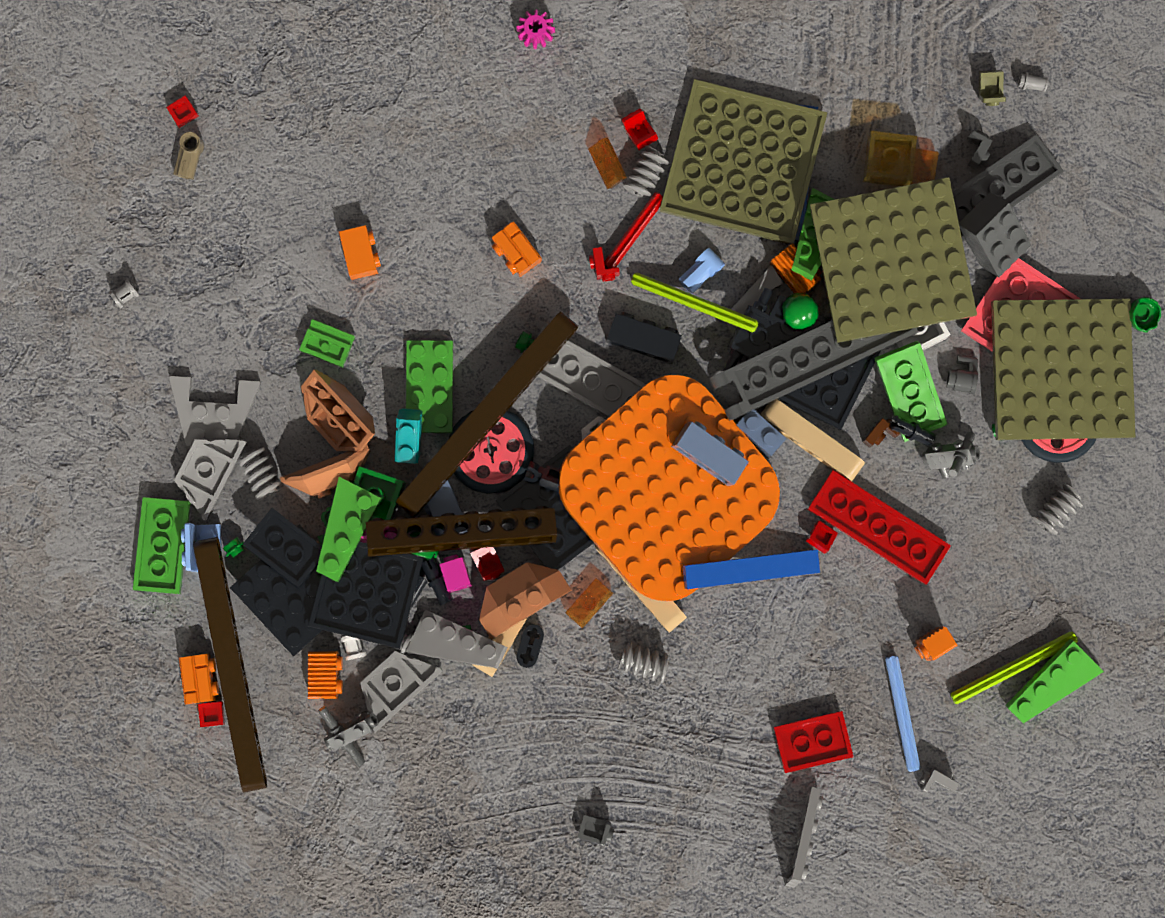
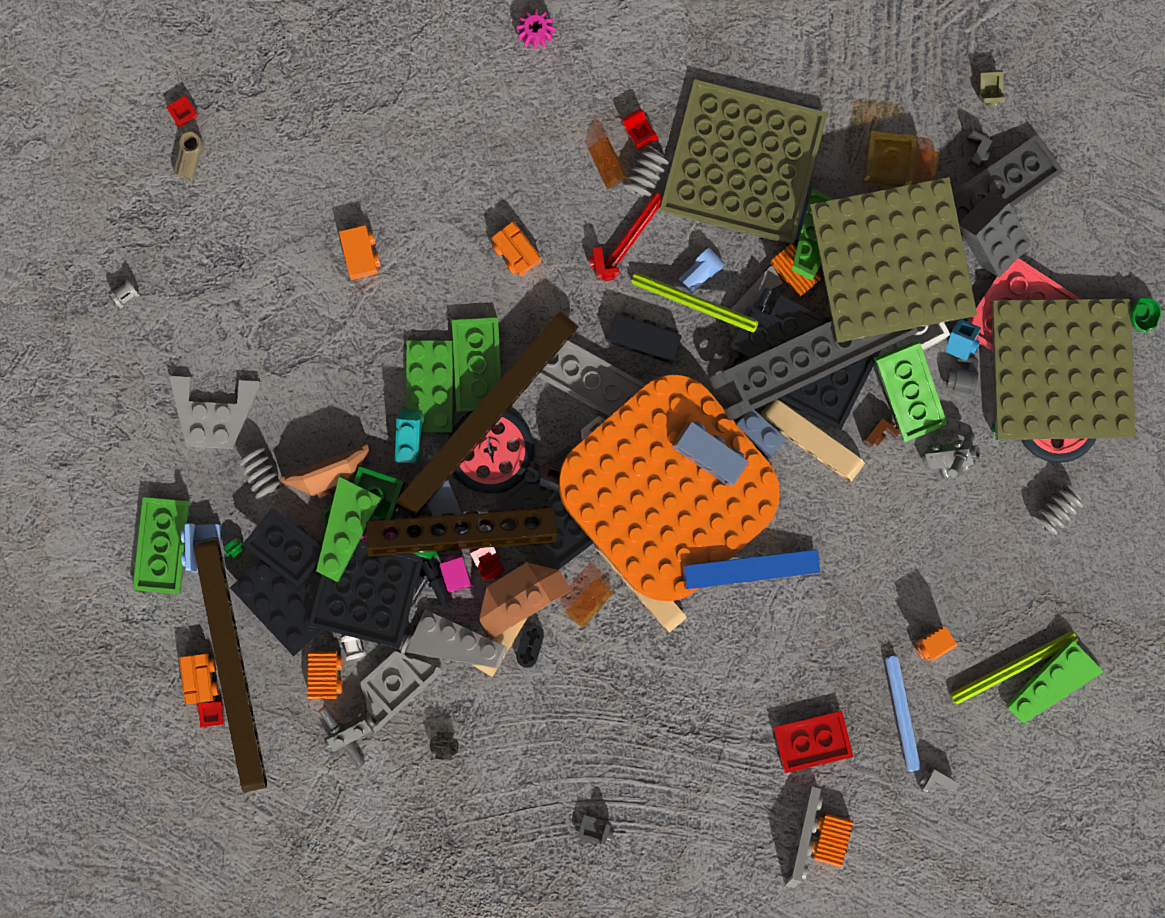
light grey wing [174,439,248,521] -> none
bright green plate [299,319,355,368] -> none
nougat wedge [301,370,375,451] -> none
green plate [515,331,534,353] -> none
light grey piece [618,642,669,684] -> none
green hair [782,293,818,330] -> none
red plate [806,520,838,554] -> none
red plate [807,470,951,585] -> none
black pin [889,415,936,447] -> none
light grey pin [1018,72,1049,92] -> none
none -> clear smoke gear [430,732,459,760]
none -> bright green plate [452,317,501,413]
none -> orange brick [811,812,853,867]
none -> dark azure brick [945,319,981,361]

